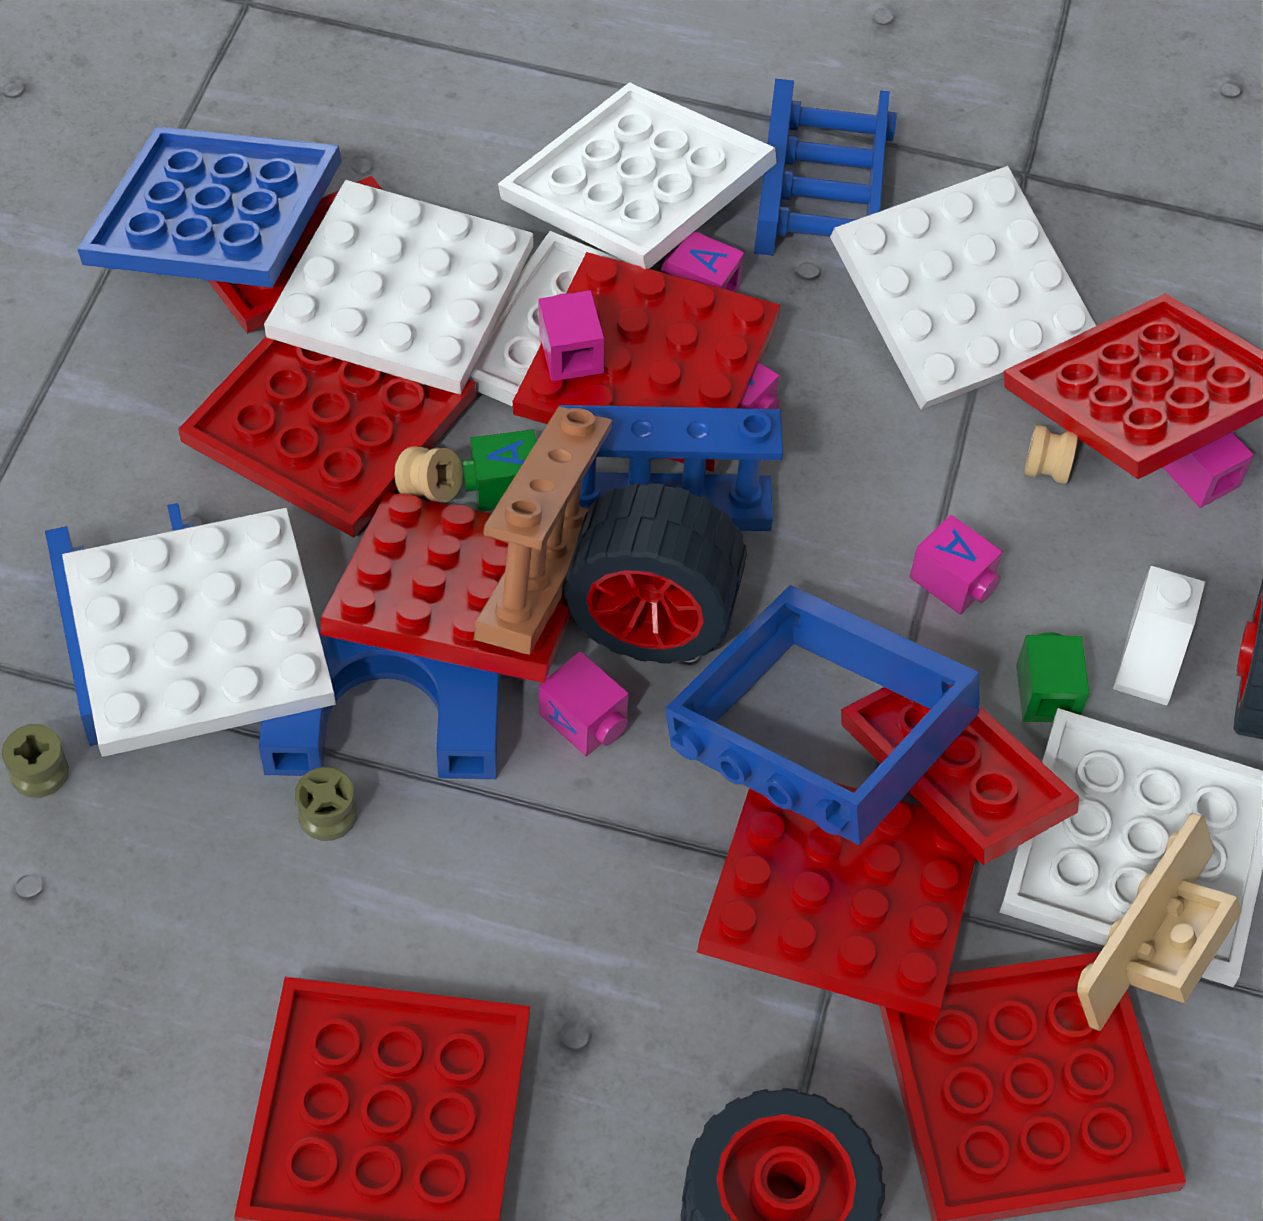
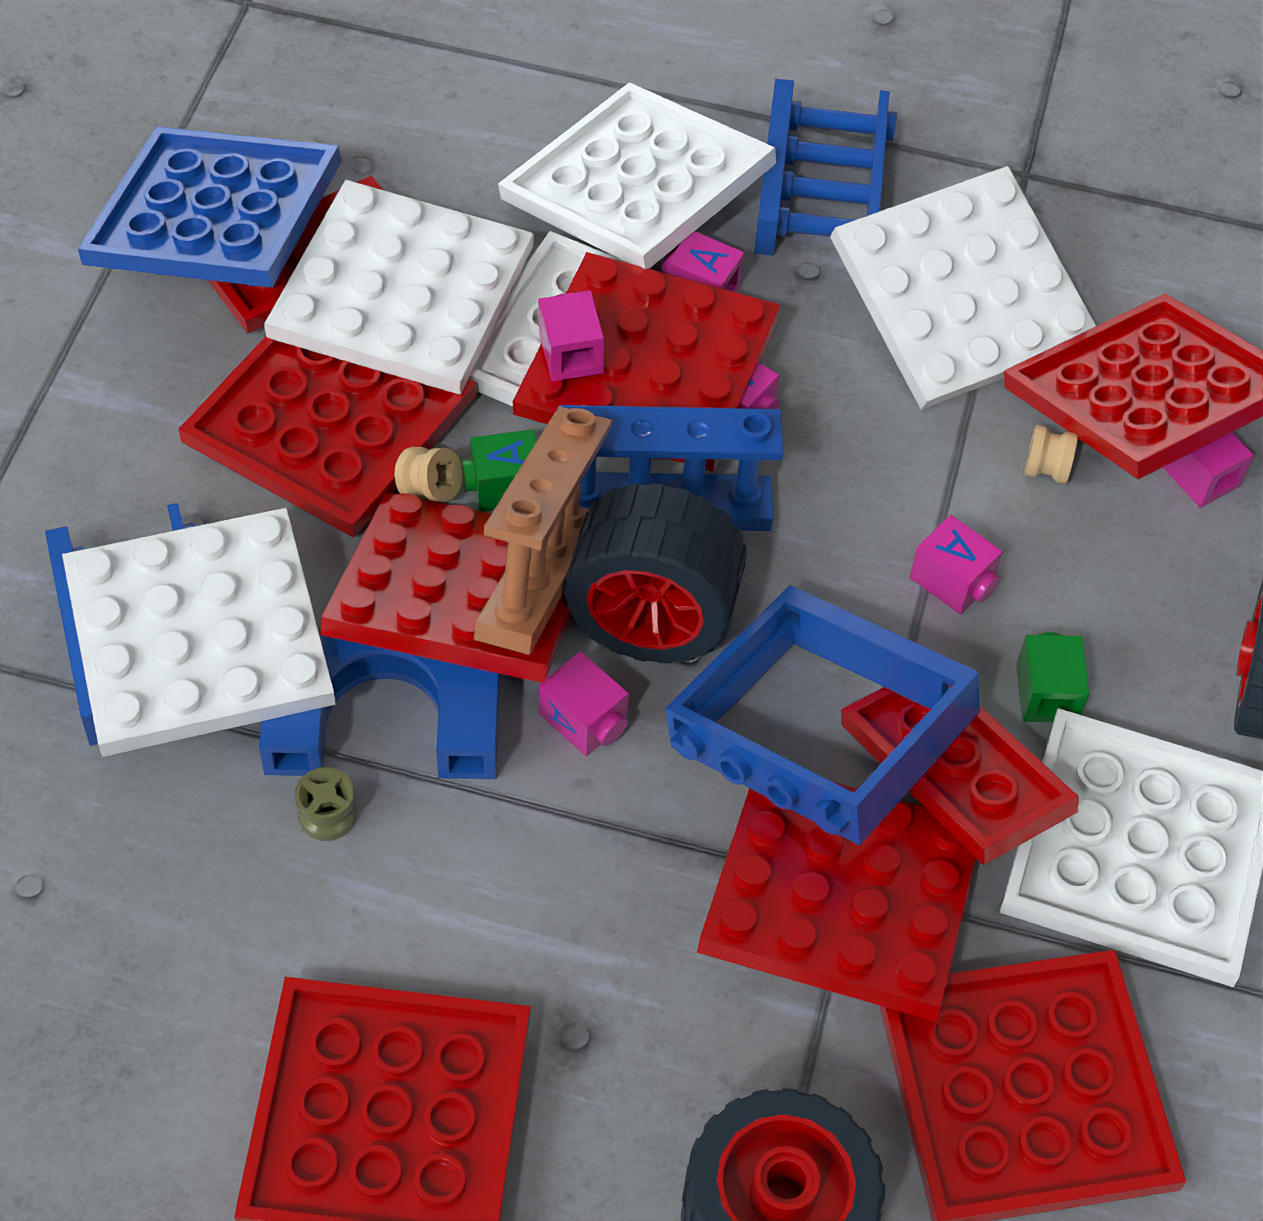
olive wheel [2,724,69,798] -> none
tan bracket [1077,813,1241,1031] -> none
white slope [1113,566,1205,706] -> none

